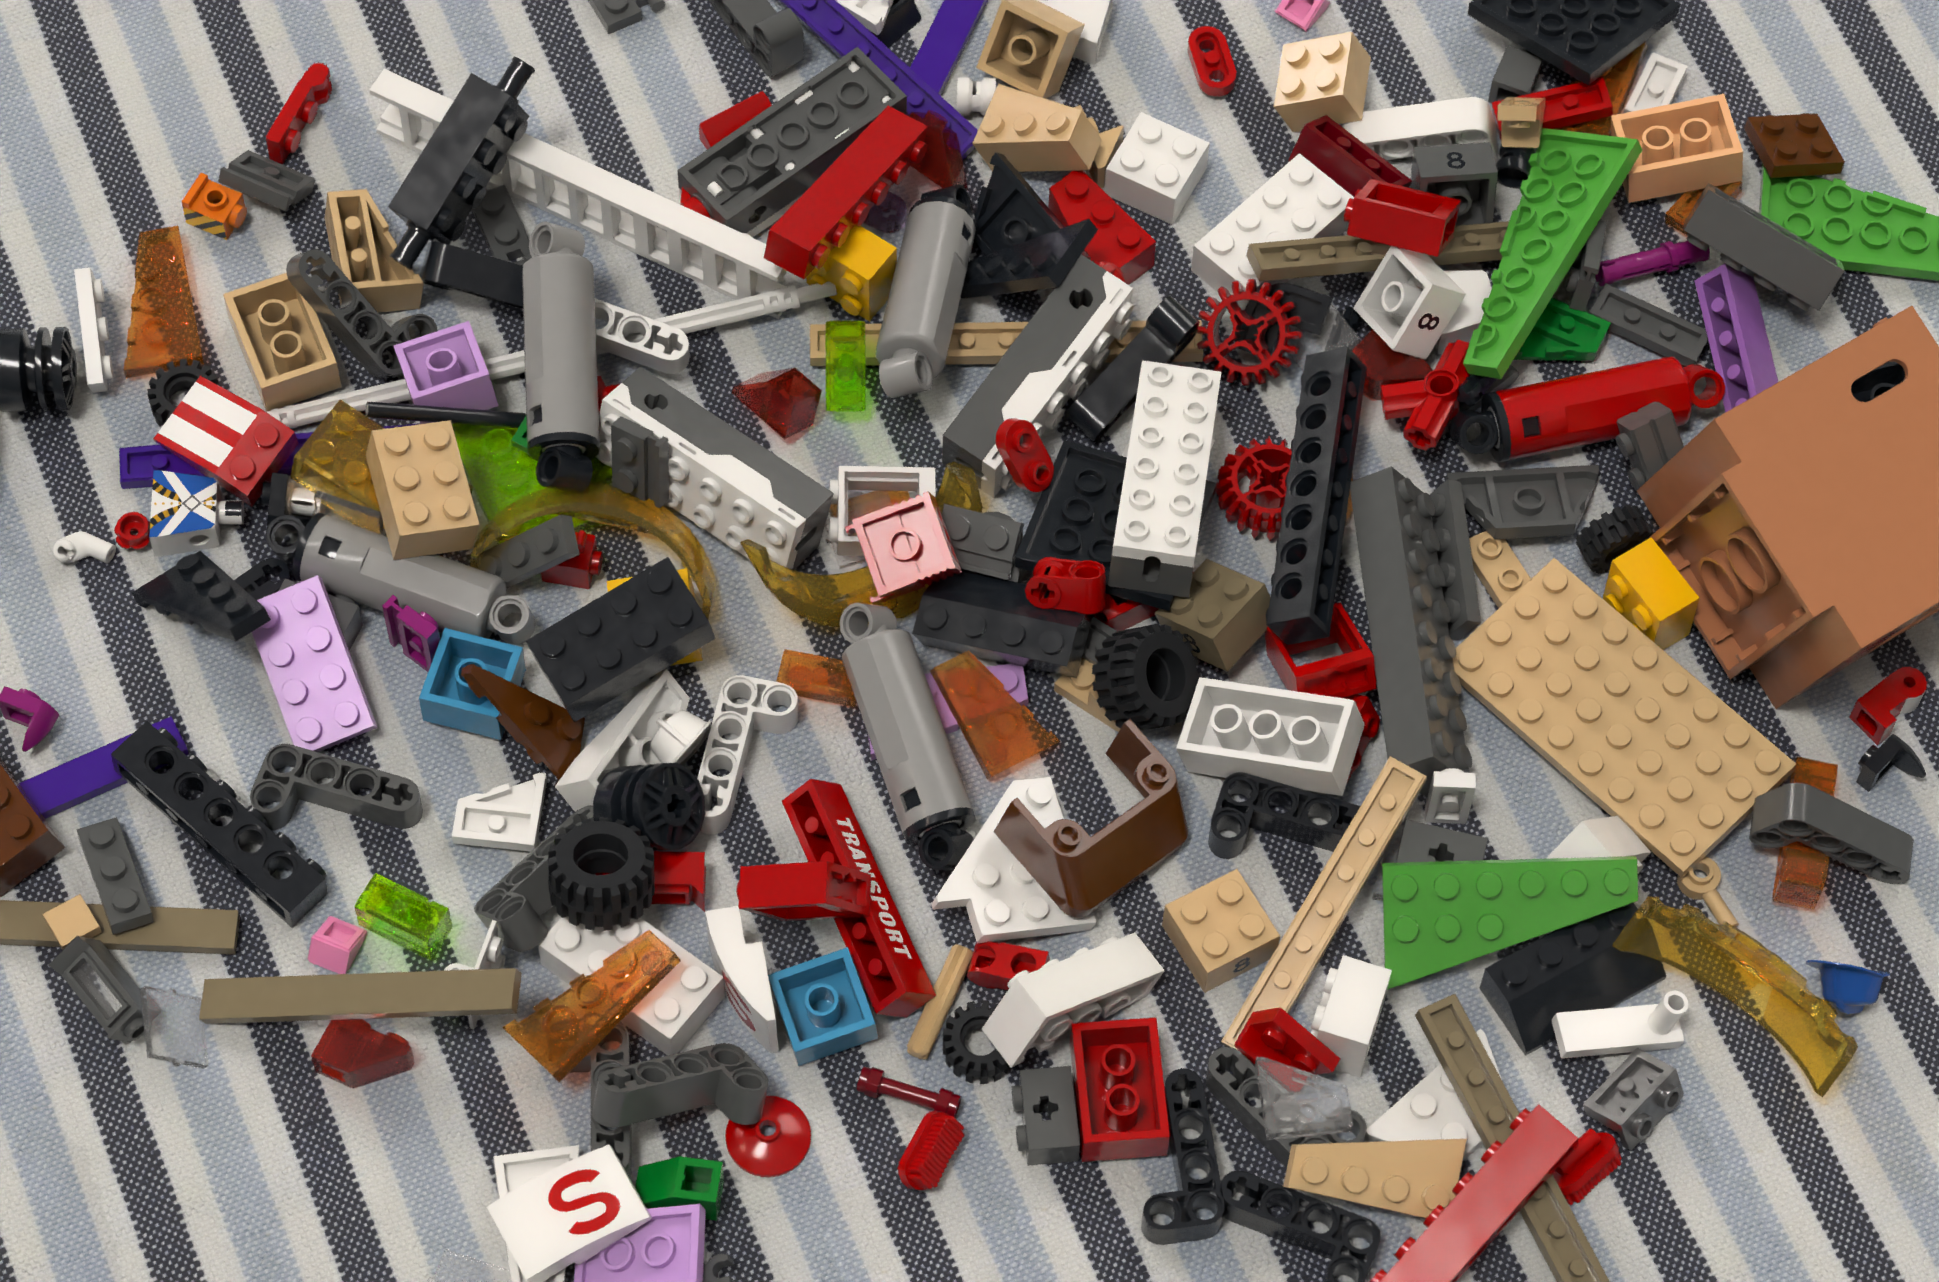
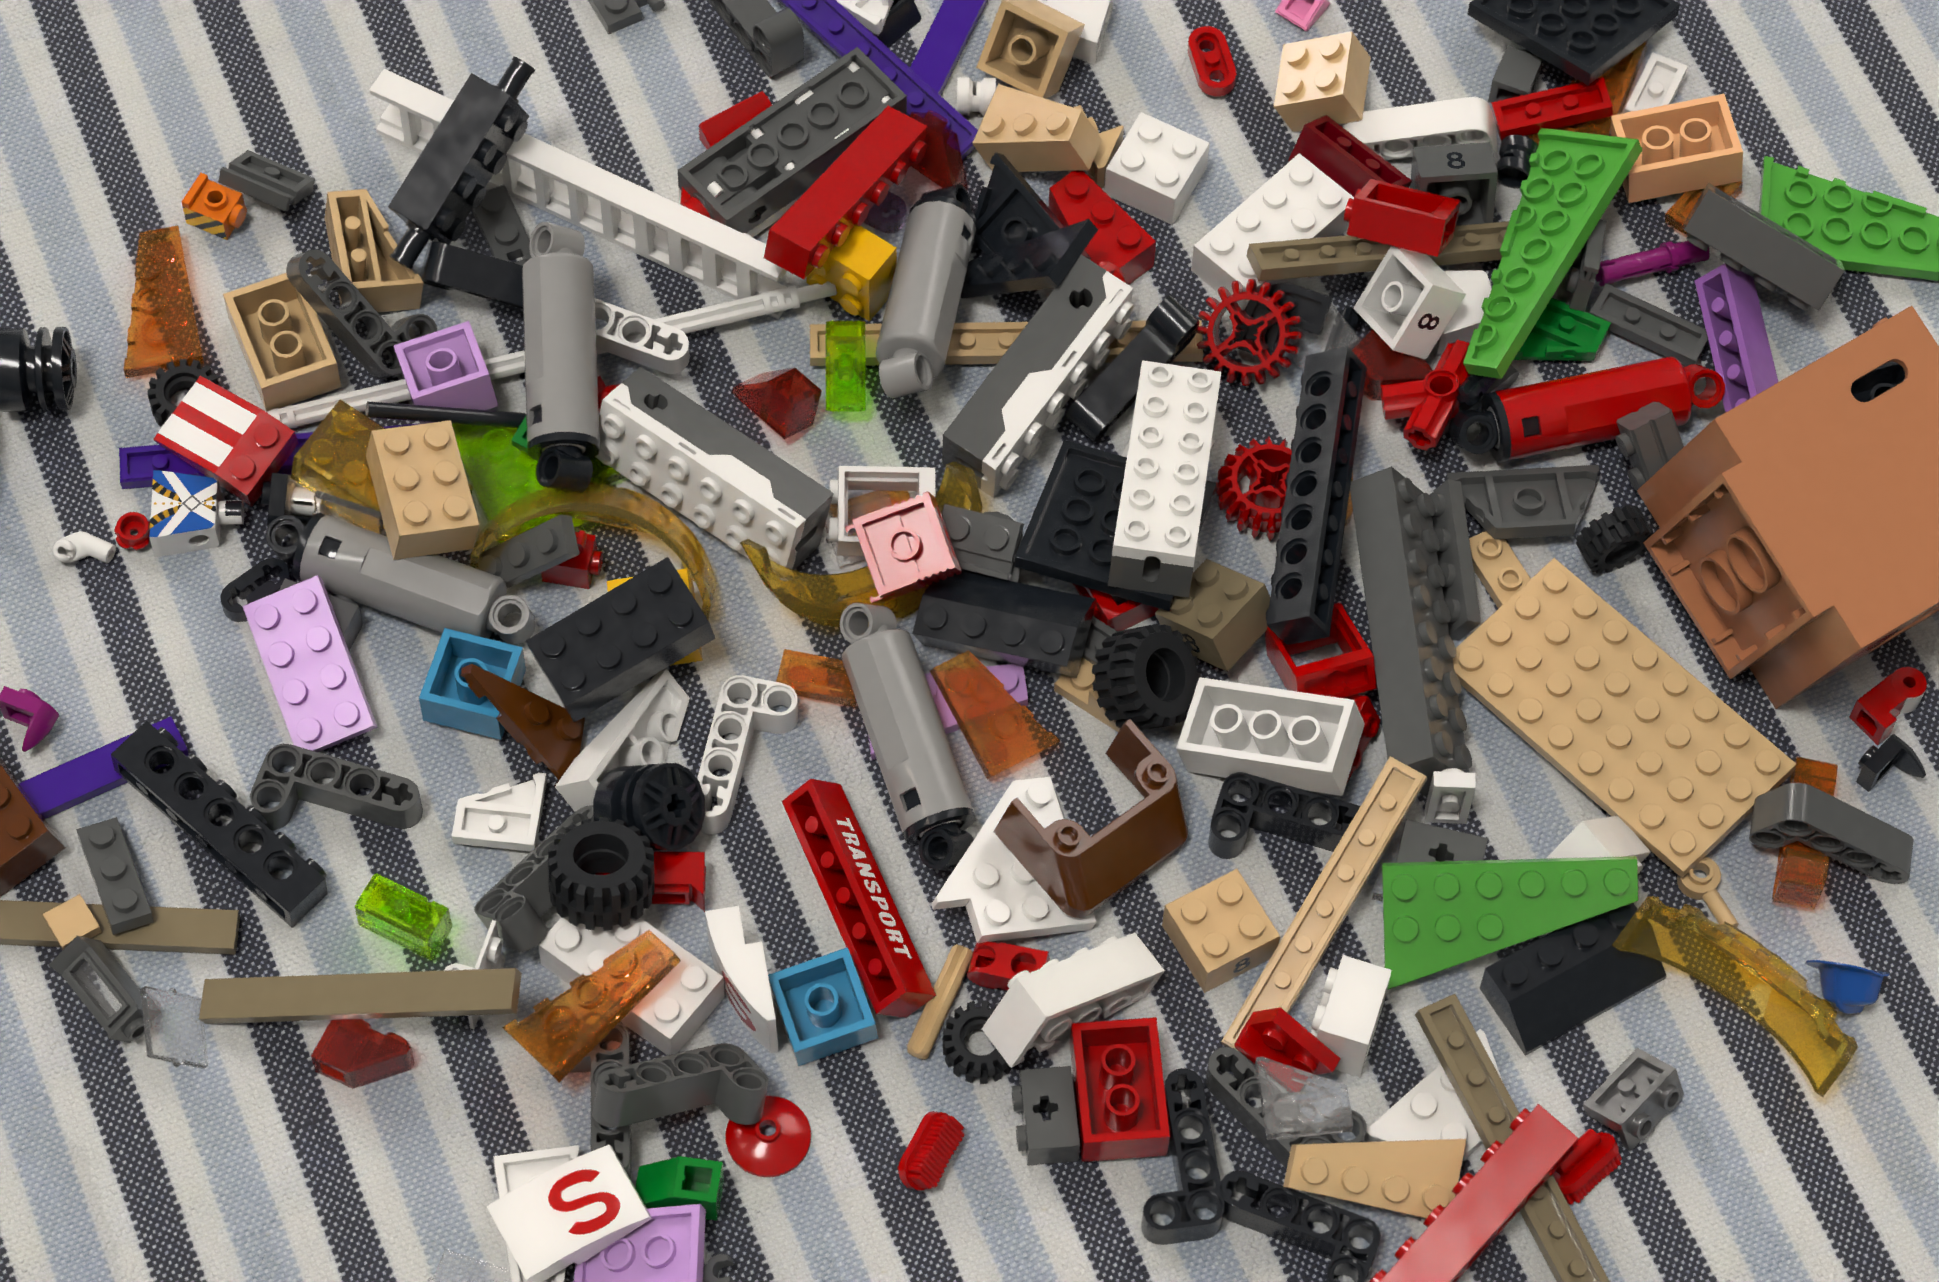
white wing [74,267,113,393] -> none
black wing [132,551,271,642] -> none
red hinge [266,62,333,165] -> none
bright pink slope [308,916,367,974] -> none
magenta plate [382,595,440,672] -> none
dark grey plate [611,416,669,508] -> none
white piece [651,710,712,766] -> none
red window [737,861,871,921] -> none
dark red bar [856,1066,962,1118] -> none
red plate [996,418,1054,492] -> none
red piece [1025,557,1106,614] -> none
tan slope [1497,97,1545,148] -> none
white piece [1551,991,1688,1058] -> none
yellow brick [1603,537,1700,650] -> none
reddish brown plate [1744,113,1845,178] -> none

